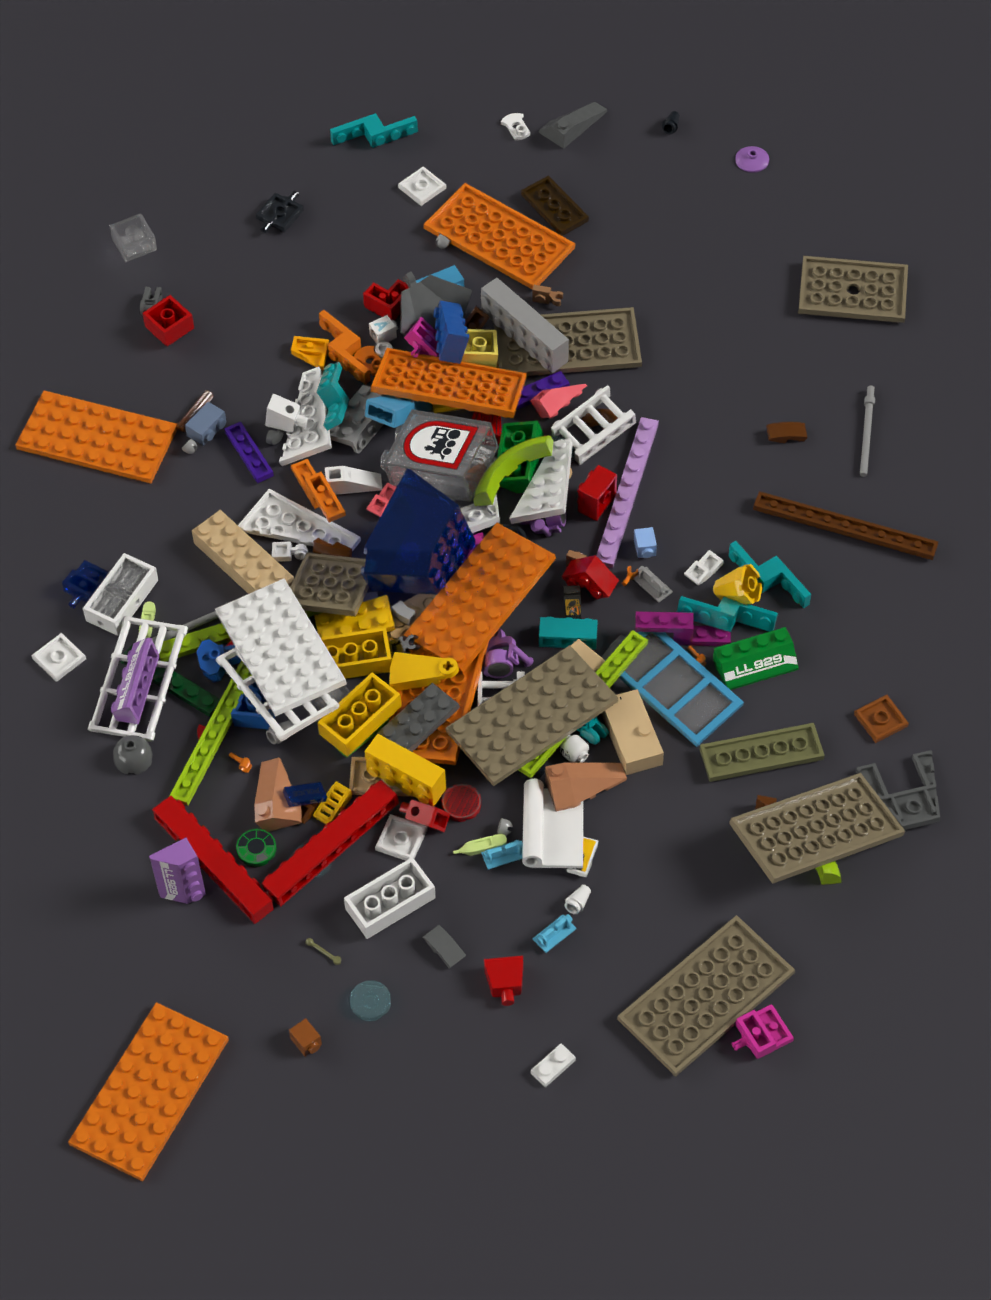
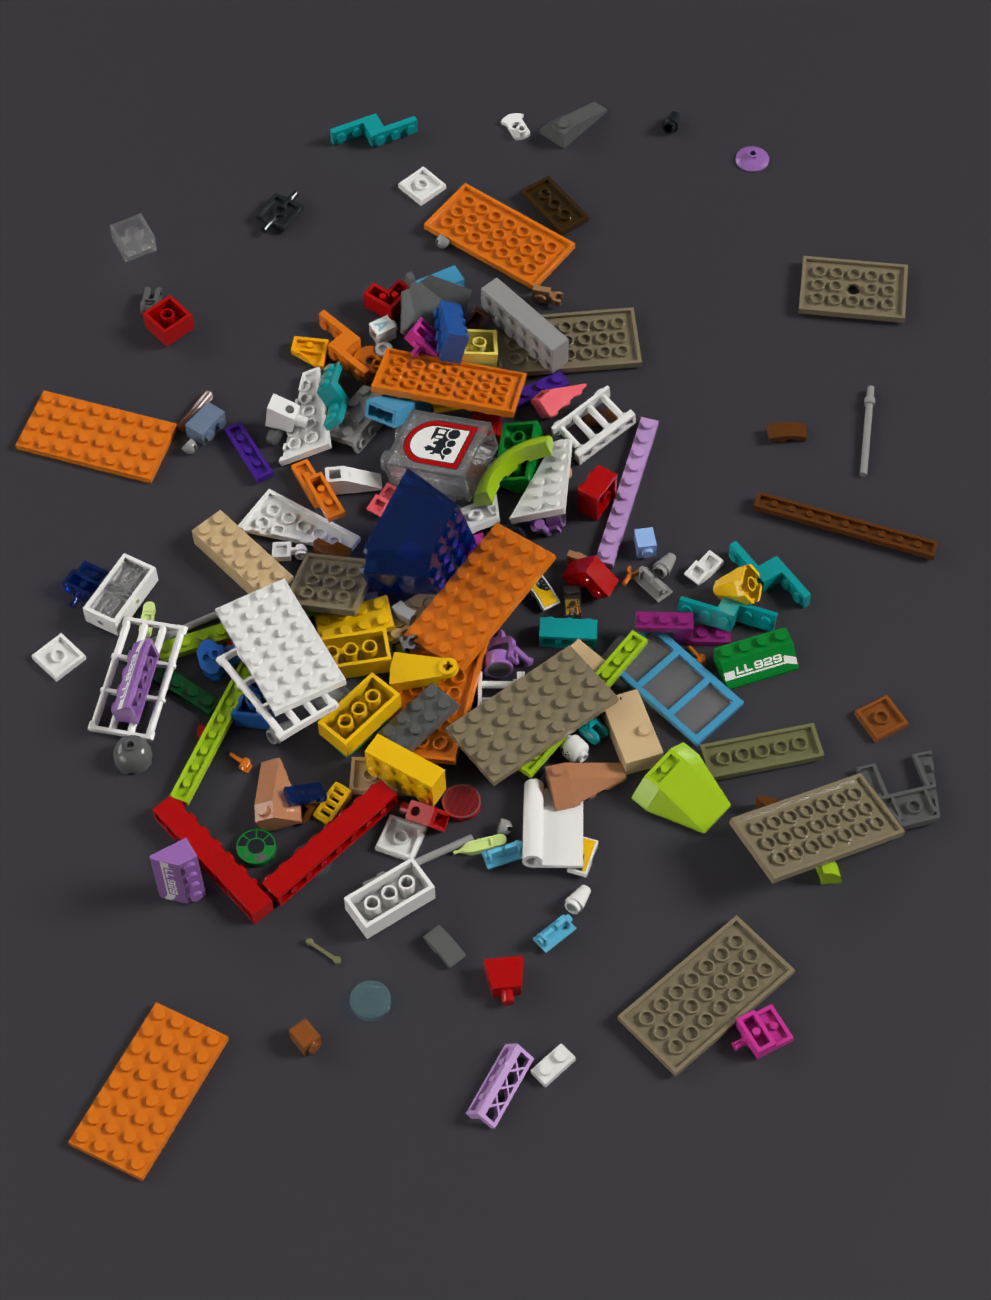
none -> light grey bar [362,834,474,886]
none -> lavender fence [466,1043,534,1129]
none -> slope [529,575,561,612]
none -> lime wedge [631,742,731,834]
none -> light grey cone [652,553,676,579]

